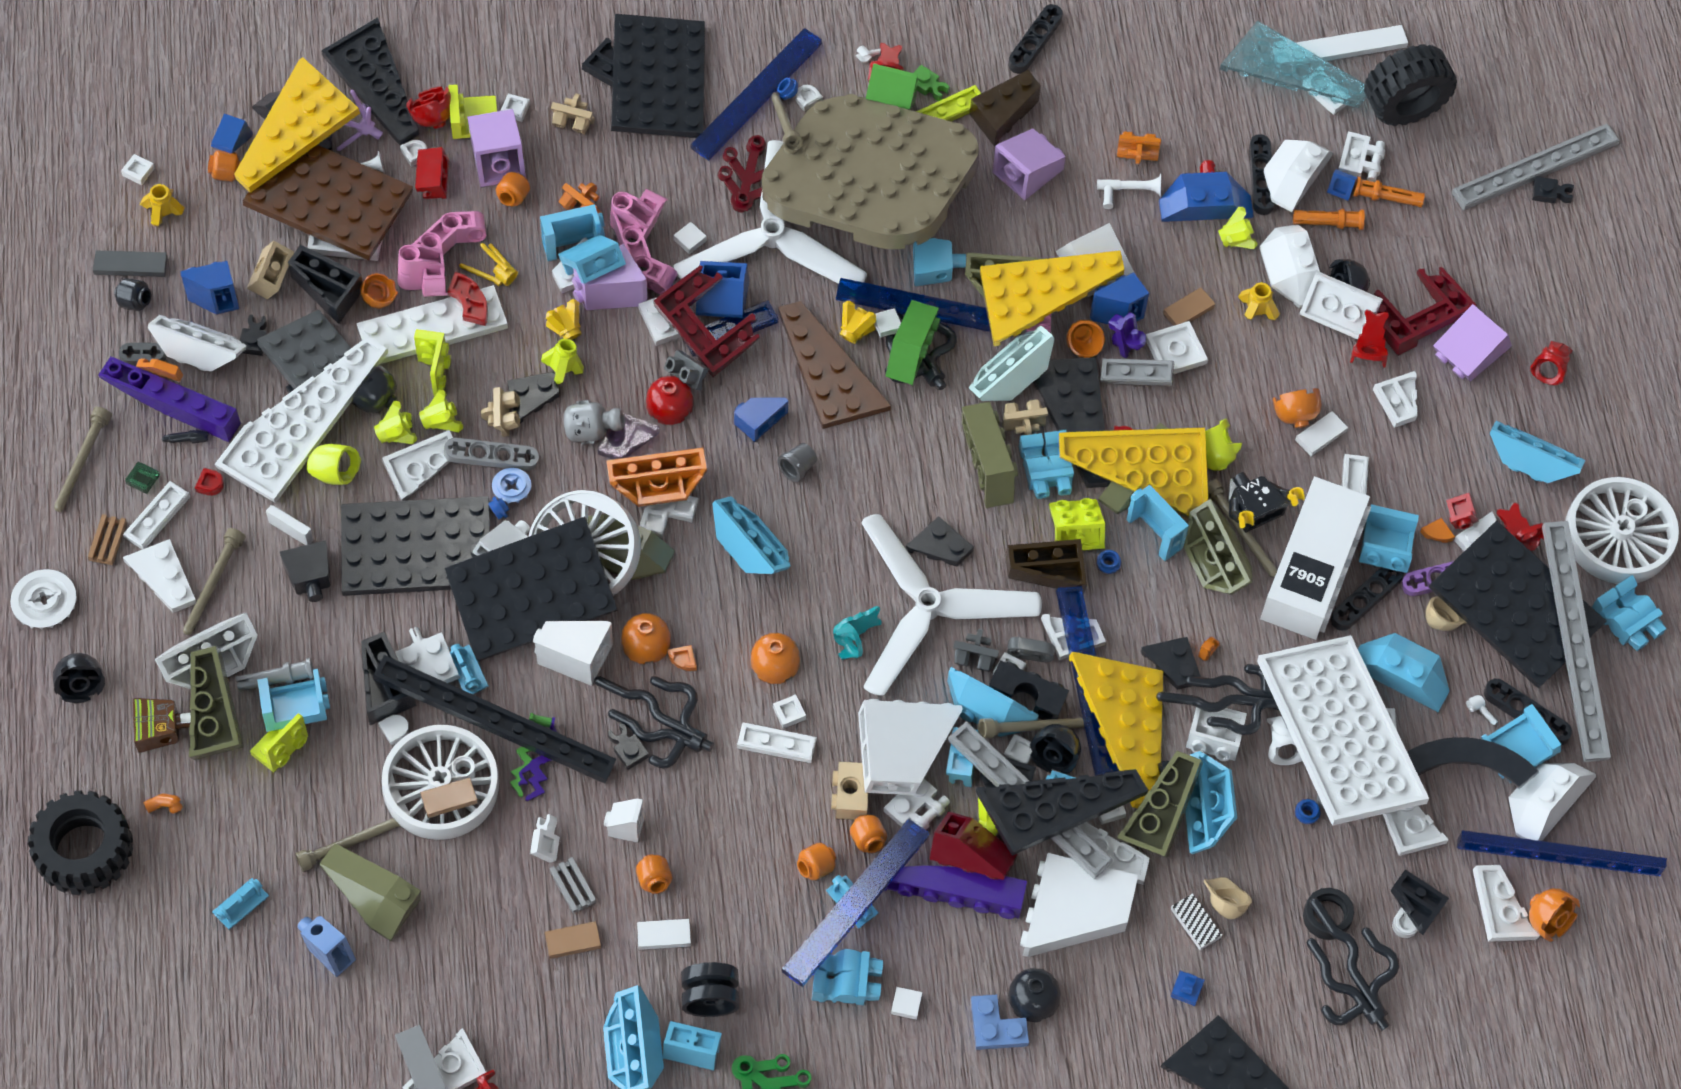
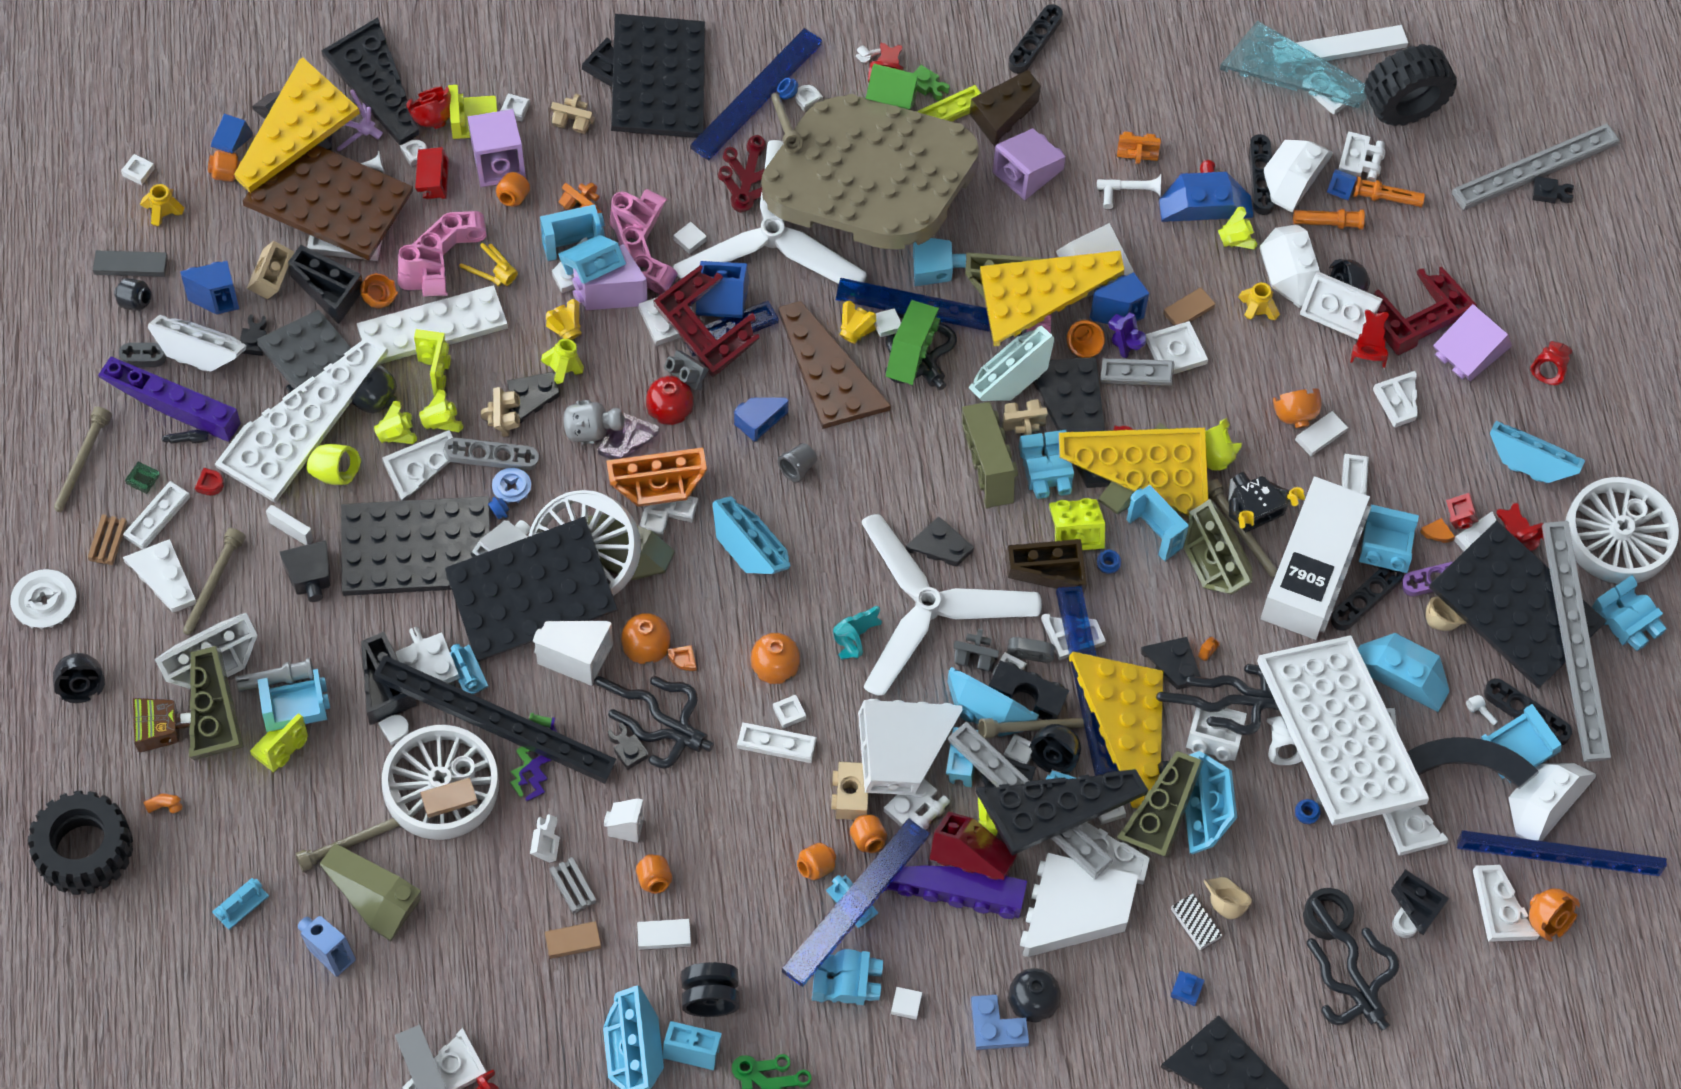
orange tile [136,359,183,382] -> none
red tile [447,272,488,326] -> none

